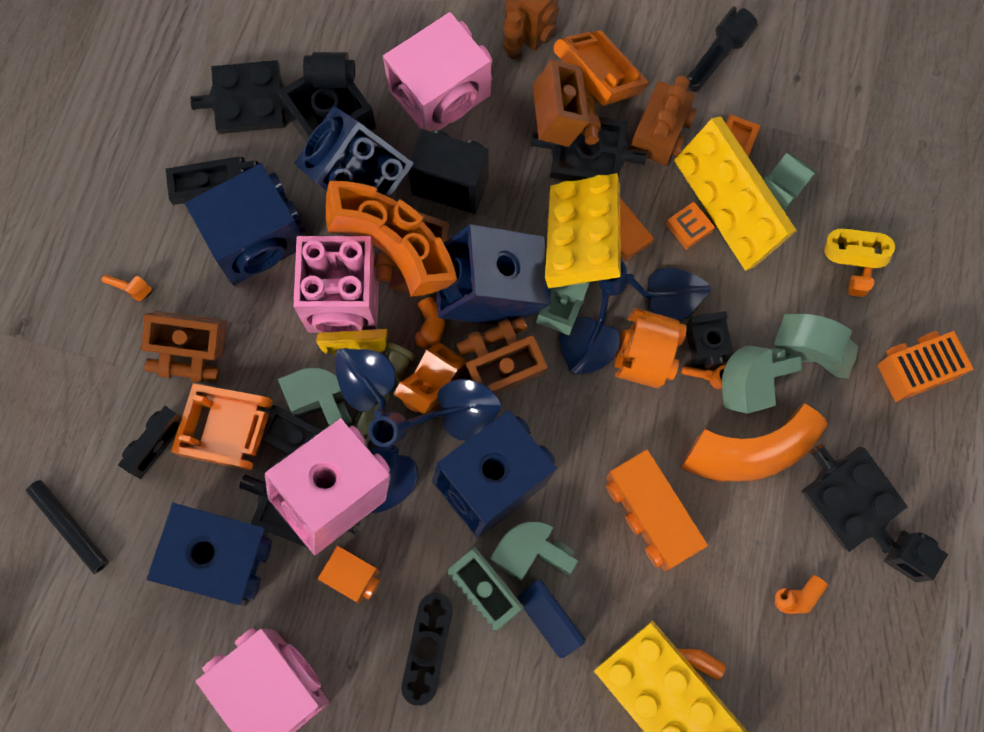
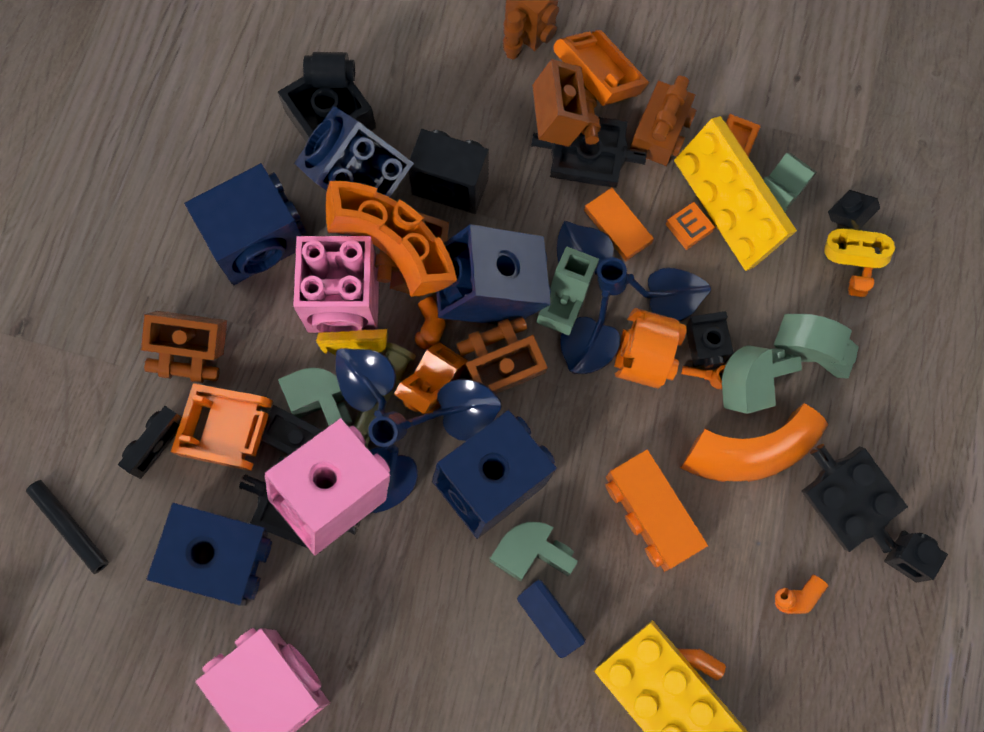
orange hand [102,274,152,302] -> none
black hinge [165,157,259,205] -> none
black plate [190,60,285,134] -> none
orange brick [318,546,381,604] -> none
bright pink brick [383,12,492,131] -> none
black beam [401,593,453,706] -> none
sand green brick [448,547,524,631] -> none
yellow plate [545,173,621,288] -> none
black piece [687,6,758,92] -> none
orange brick [877,331,974,403] -> none
none -> black plate [828,190,880,231]

